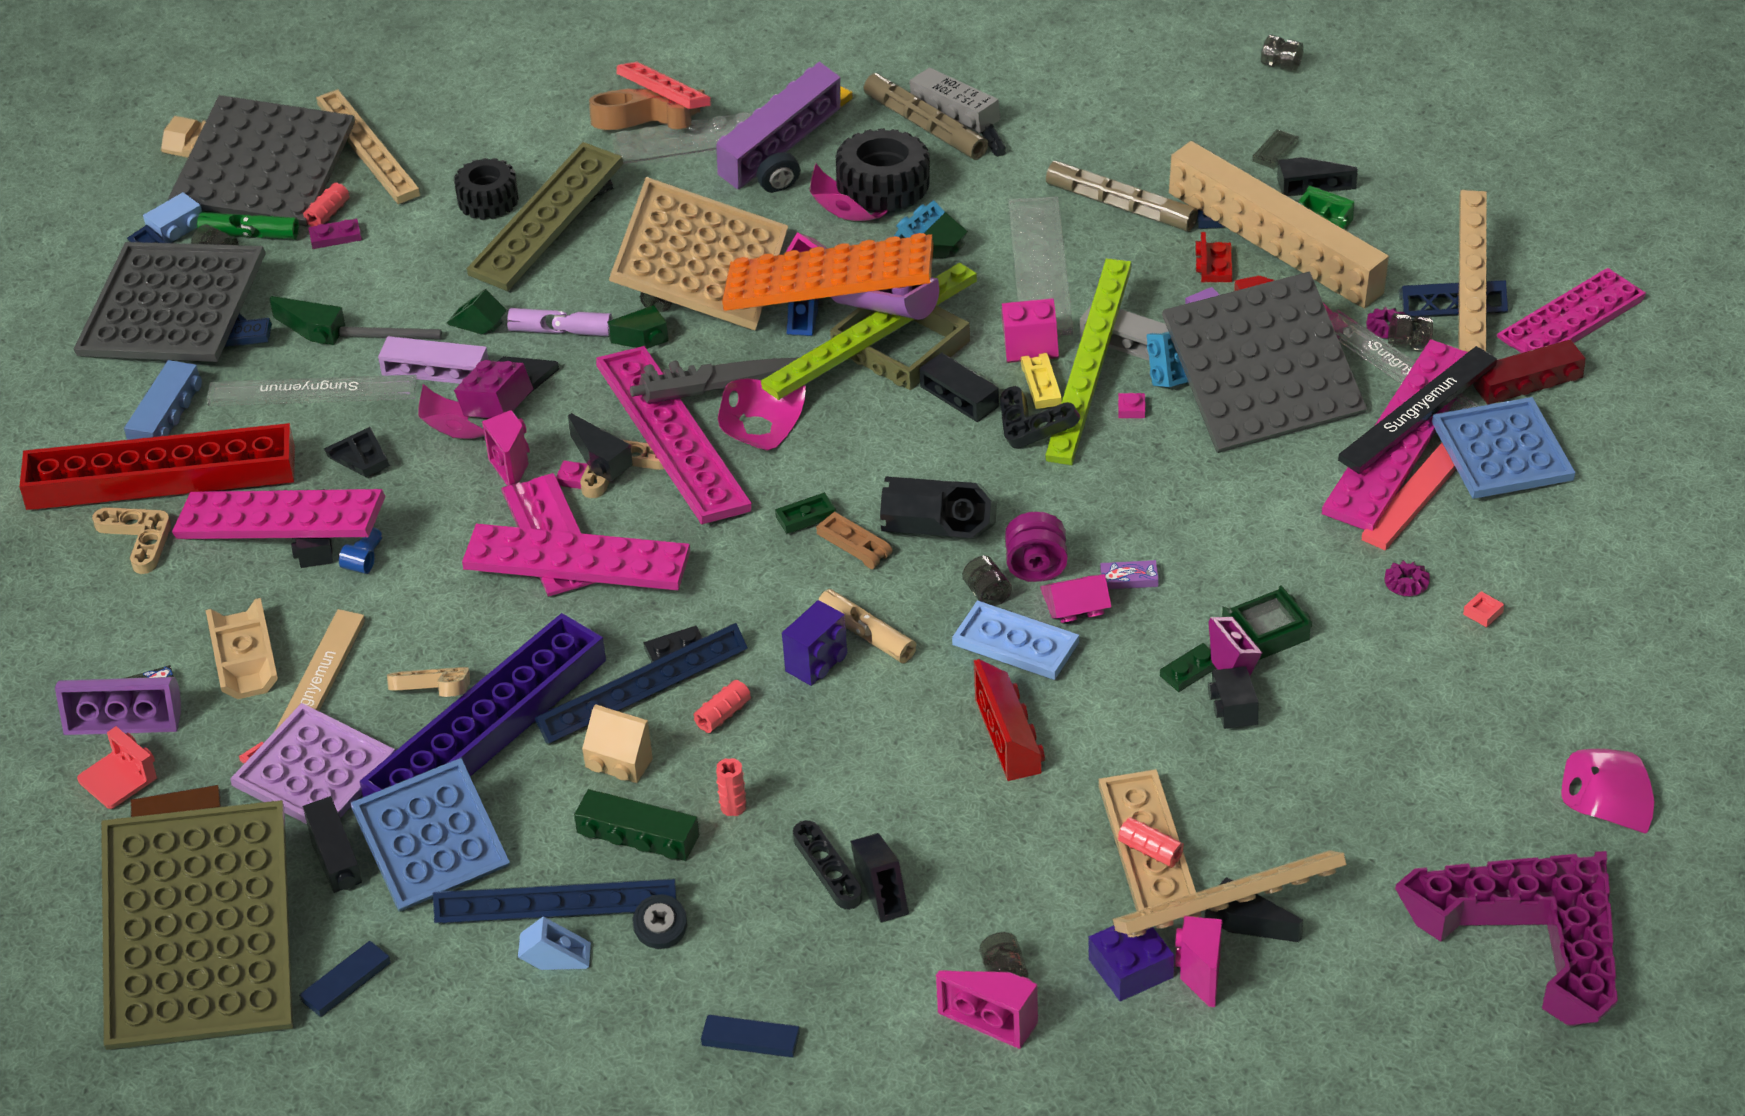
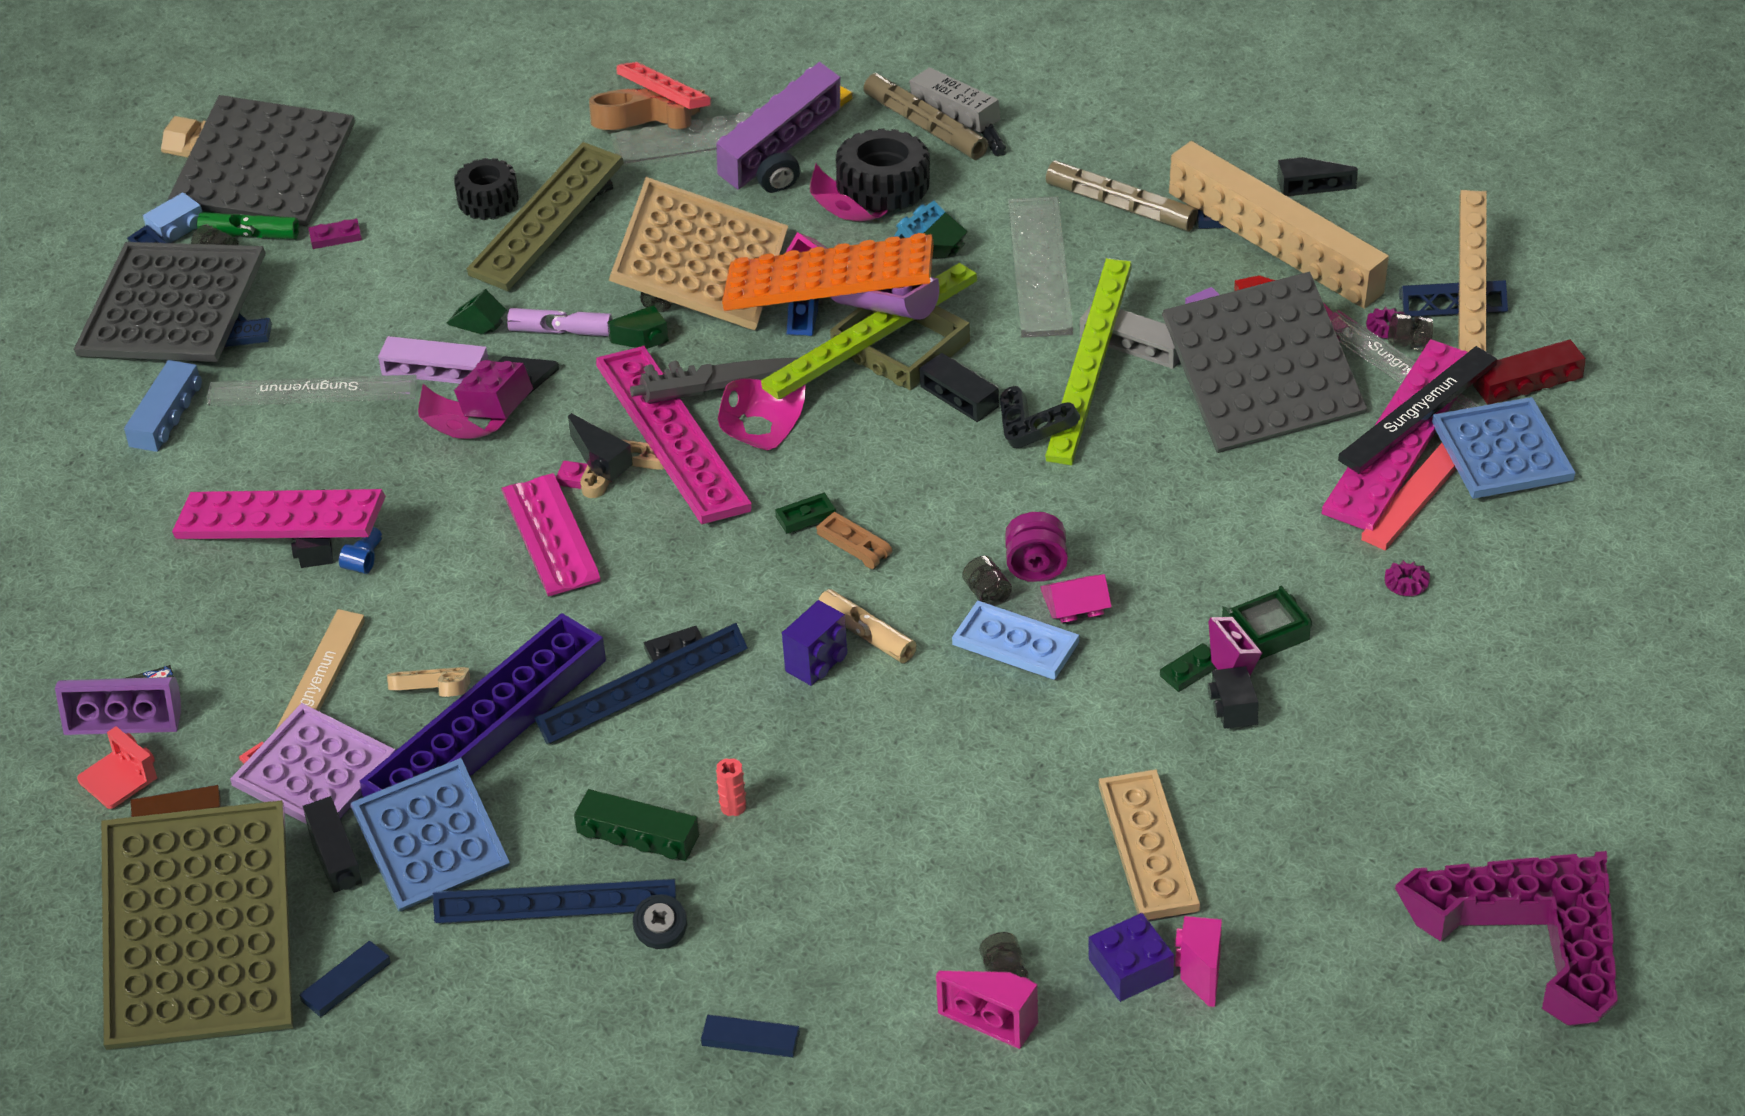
red brick [19,423,295,510] -> none
tan beam [92,508,171,574] -> none
tan piece [206,598,278,699] -> none
dark green slope [269,296,346,345] -> none
coral axle [303,183,350,227] -> none
tan plate [316,89,420,204] -> none
black wing [324,427,390,477] -> none
dark grey bar [339,327,442,339] -> none
dark pink plate [462,523,690,590] -> none
dark pink slope [482,410,530,486] -> none
light blue slope [518,916,591,970] -> none
tan slope [582,705,653,783] -> none
coral axle [693,680,751,733] -> none
black beam [793,820,862,910] -> none
black slope [850,833,909,923] -> none
black brick [880,476,997,539] -> none
red slope [974,659,1045,781] -> none
dark pink slope [1001,298,1059,363] -> none
light yellow plate [1021,353,1062,409] -> none
medium lavender tile [1100,560,1158,589] -> none
tan plate [1113,850,1346,937] -> none
dark pink plate [1118,393,1145,418] -> none
coral axle [1118,817,1184,868] -> none
dark azure bracket [1146,332,1188,387] -> none
red bracket [1195,232,1232,282] -> none
black slope [1205,877,1303,942] -> none
clear smoke tile [1252,129,1298,169] -> none
clear smoke wheel [1261,34,1304,73] -> none
green hinge [1298,186,1354,230] -> none
coral plate [1463,591,1504,628] -> none
dark pink plate [1497,268,1646,353] -> none
dark pink piece [1561,749,1654,833] -> none

